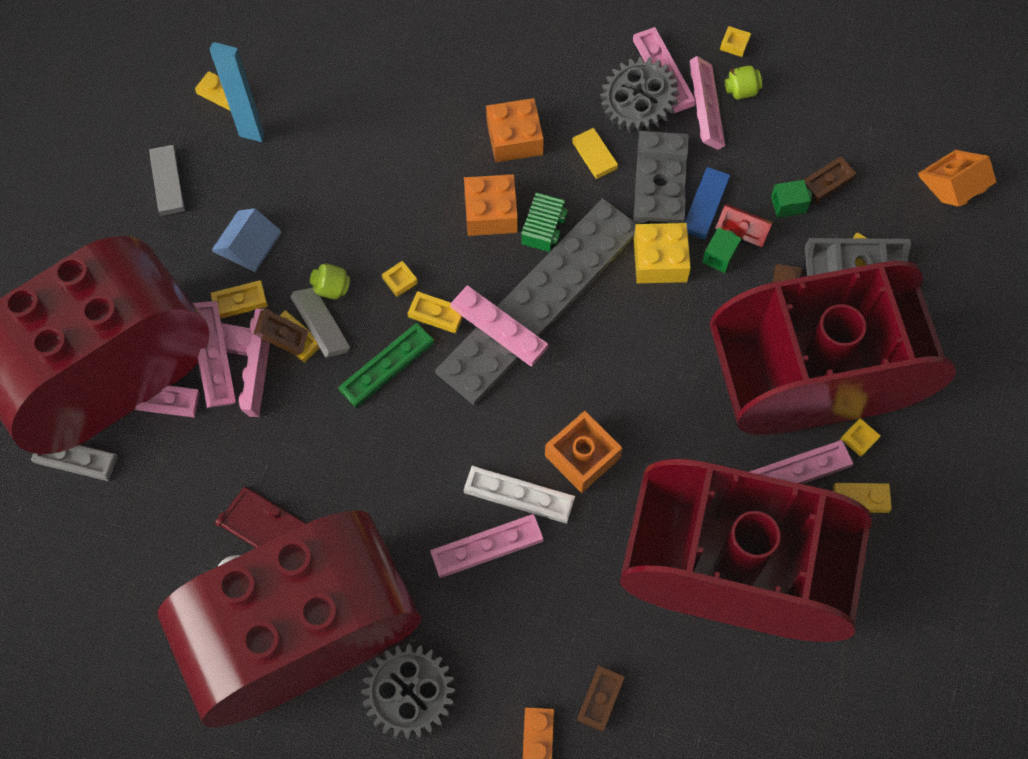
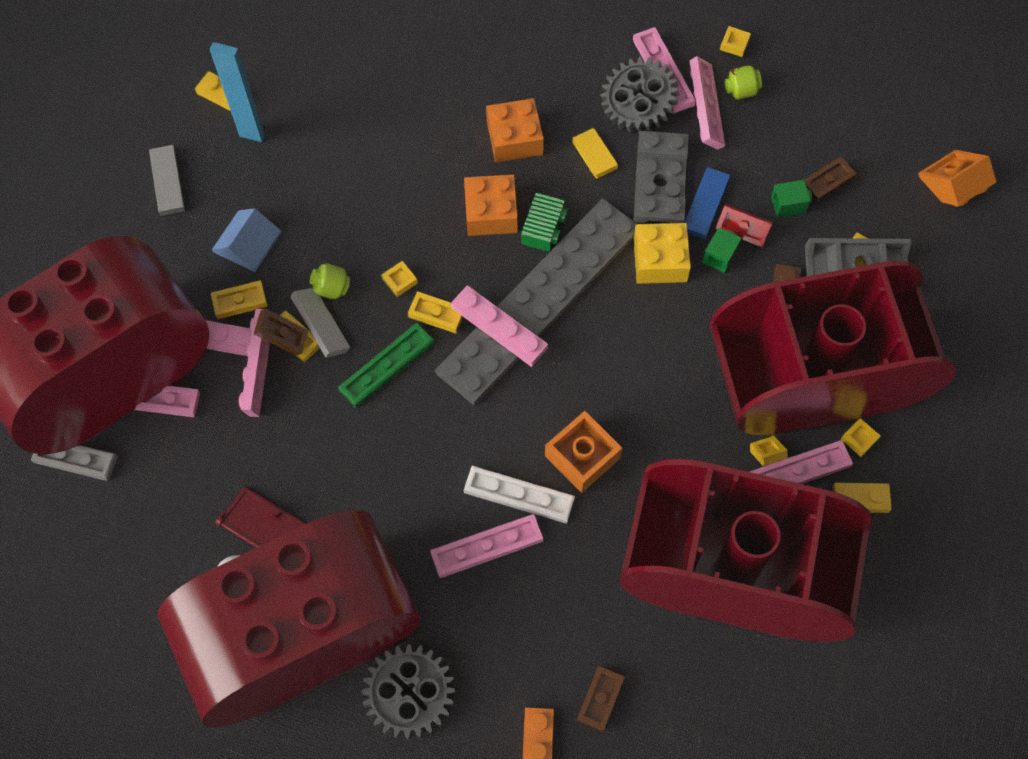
bright pink plate [193,301,236,408] -> none
none -> yellow plate [750,436,787,467]

